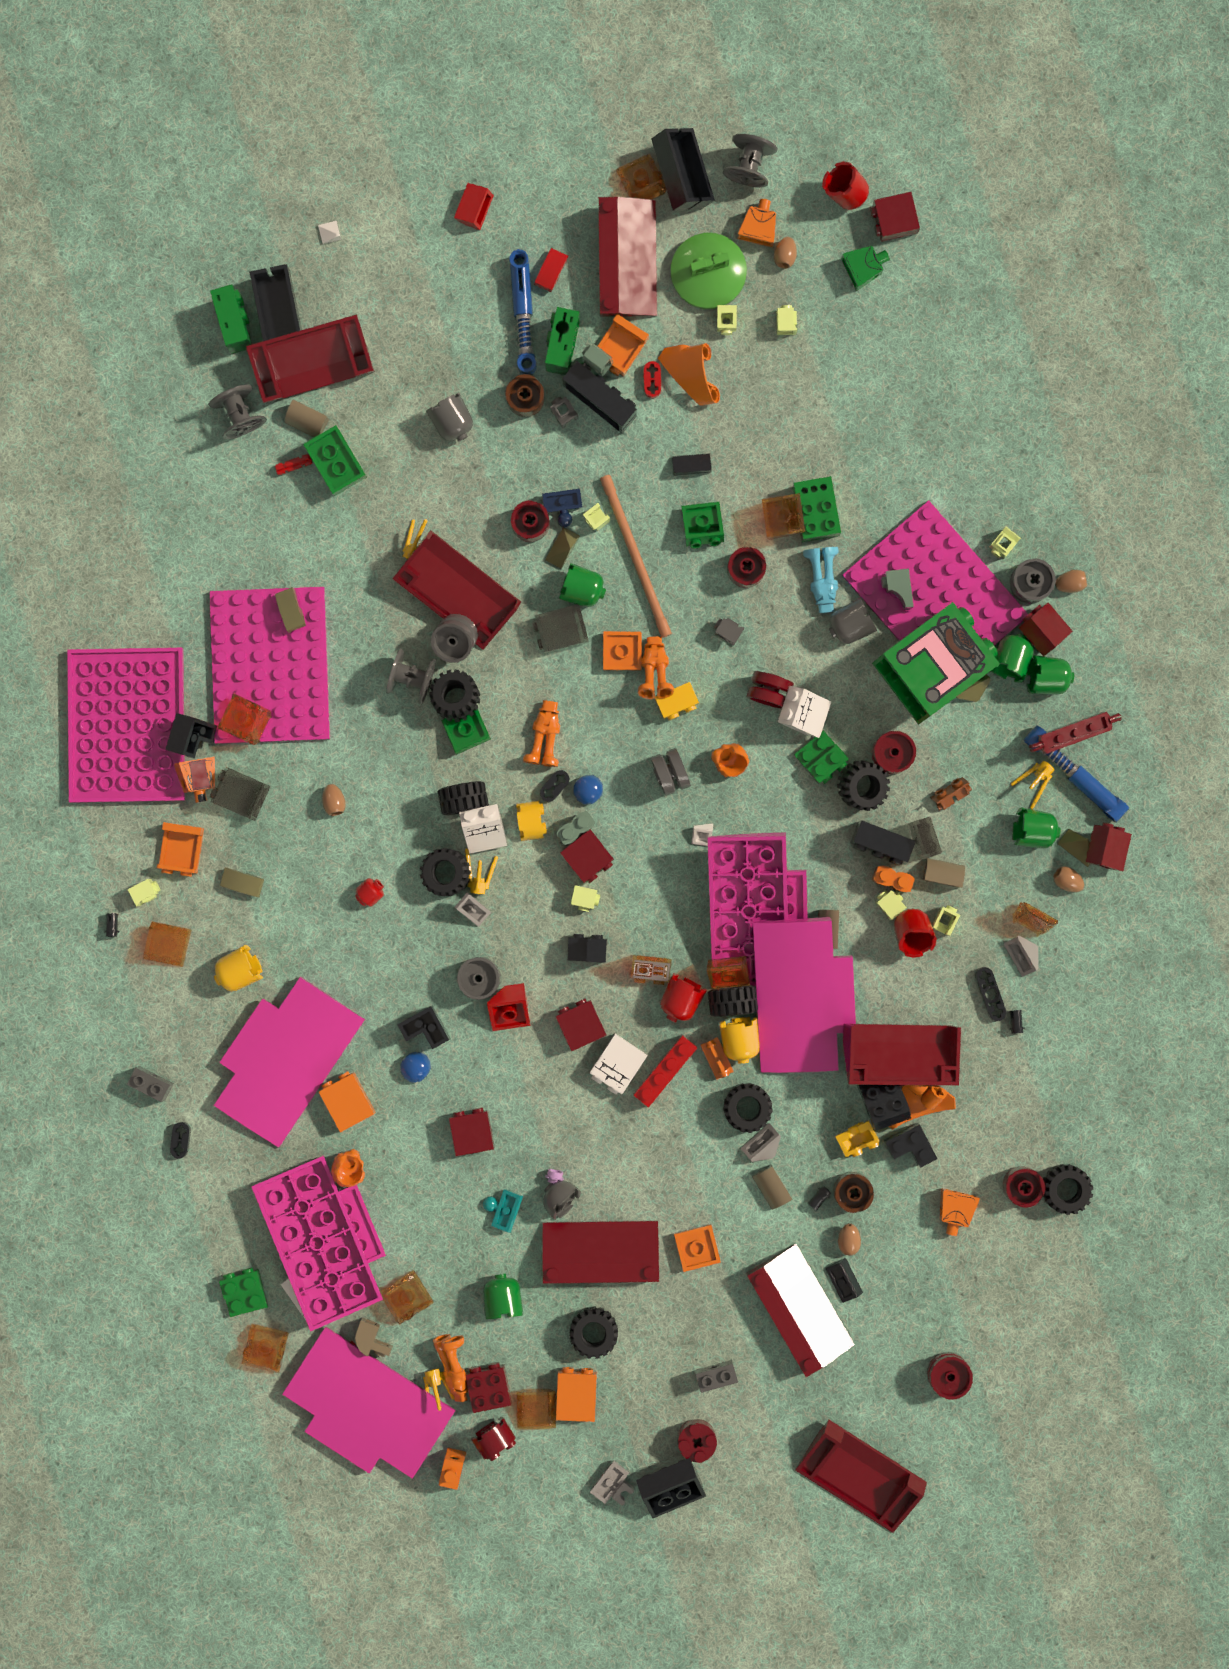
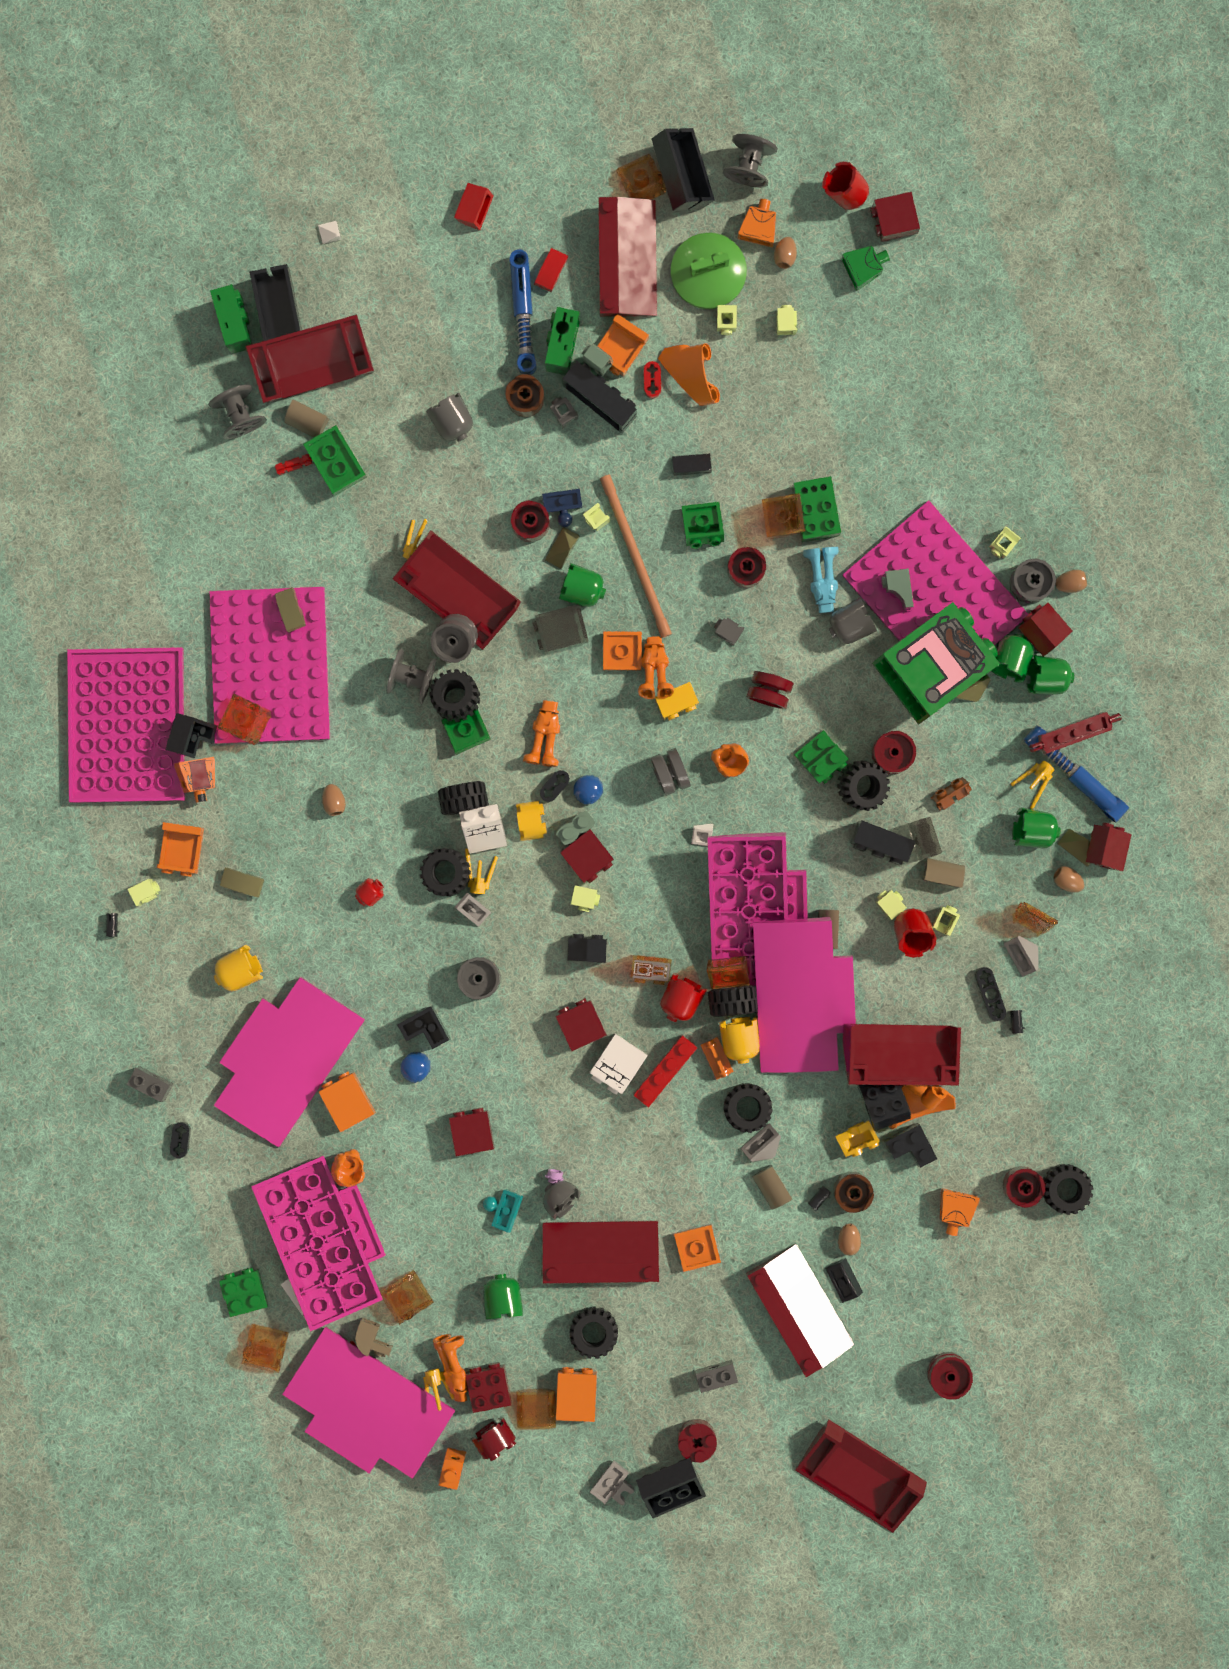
clear orange slope [143,921,192,967] -> none
clear smoke panel [209,767,271,821] -> none
red slope [487,983,531,1031] -> none
white brick [778,686,831,738] -> none
orange brick [872,866,915,892] -> none

